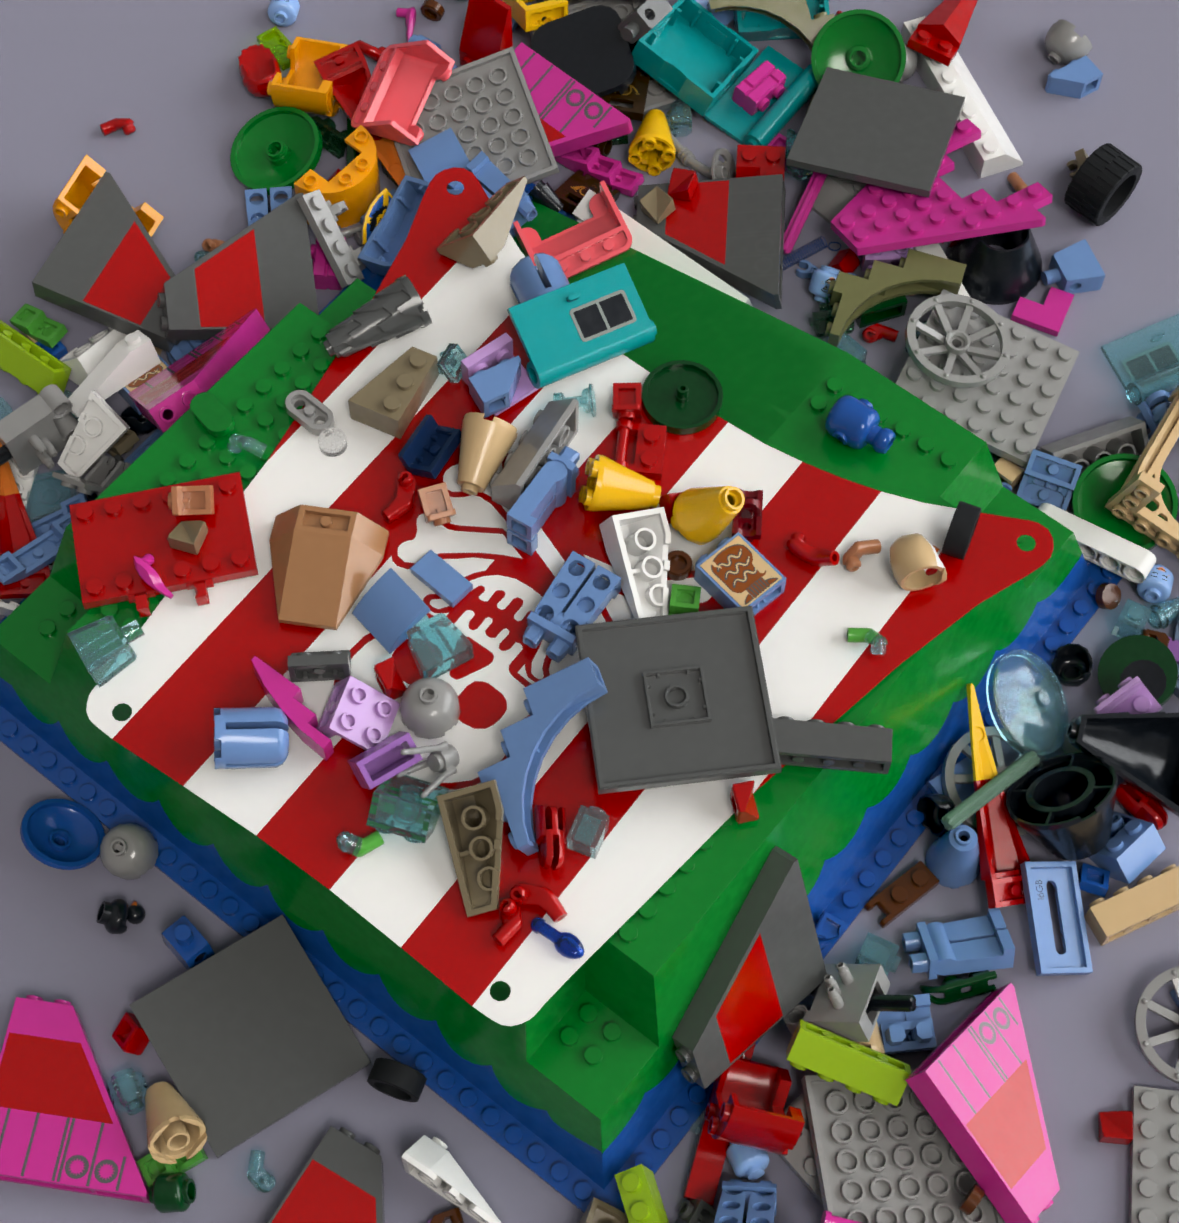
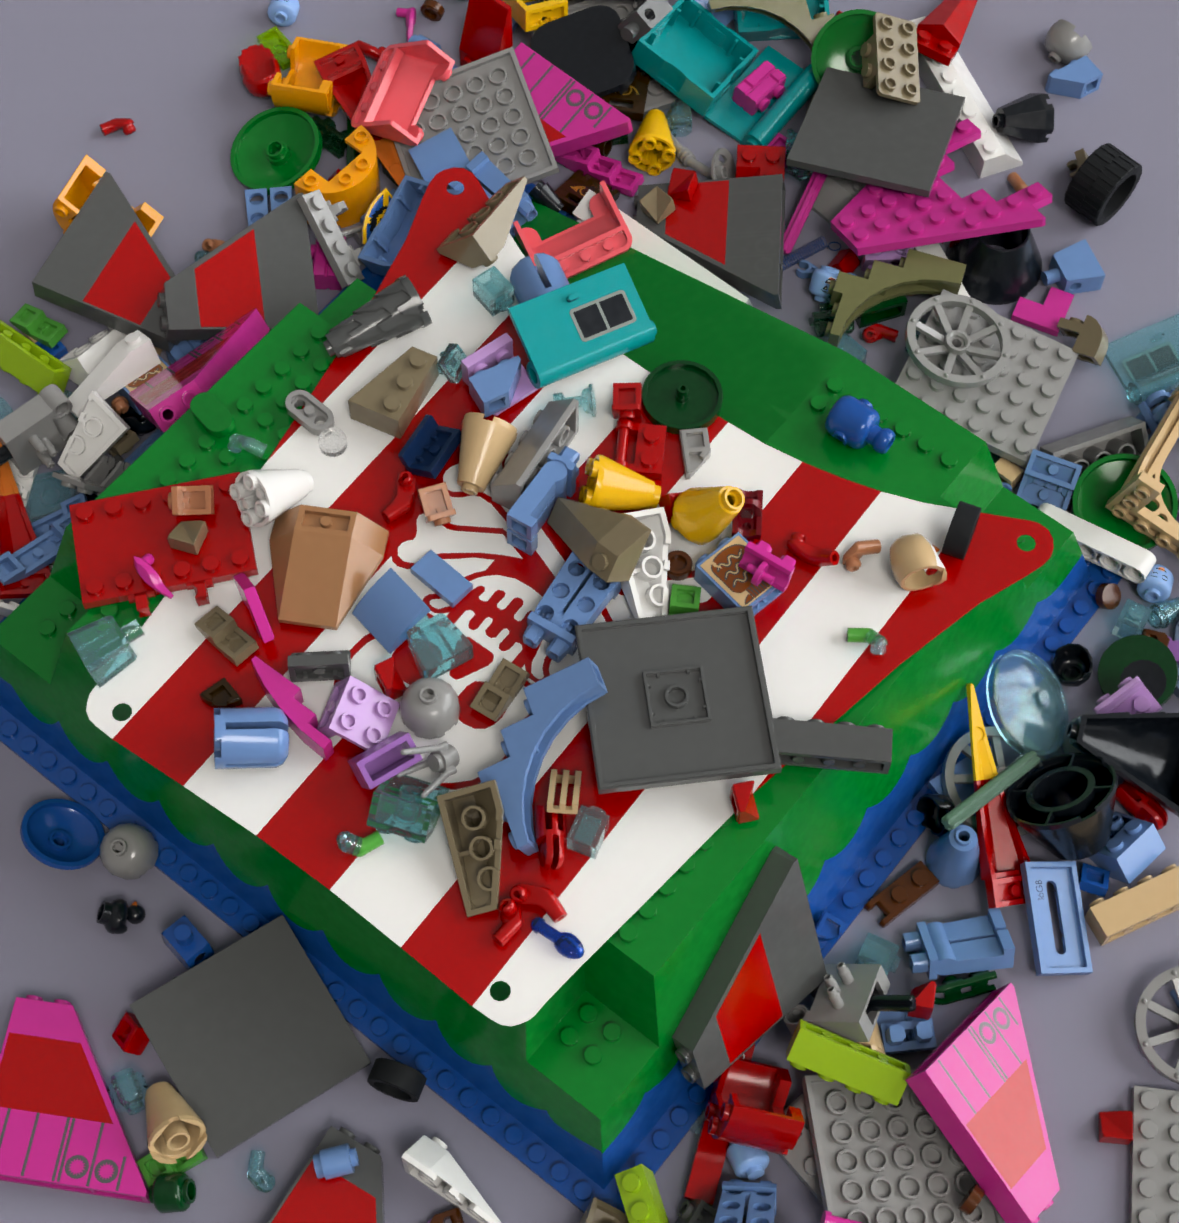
none -> nougat arm [111,396,129,416]
none -> dark tan slope [195,606,259,666]
none -> dark brown tile [200,678,243,708]
none -> white cone [229,469,314,527]
none -> dark pink tile [233,573,274,643]
none -> medium blue brick [313,1143,359,1180]
none -> dark tan slope [470,658,530,722]
none -> clear light blue brick [472,266,515,316]
none -> dark tan wedge [547,497,652,583]
none -> tan tile [547,769,582,815]
none -> light grey tile [679,427,711,480]
none -> dark pink hips [738,540,796,592]
none -> dark tan bracket [860,12,920,105]
none -> red slope [907,981,937,1020]
none -> black cone [992,93,1054,143]
none -> dark tan brick [1057,315,1108,366]

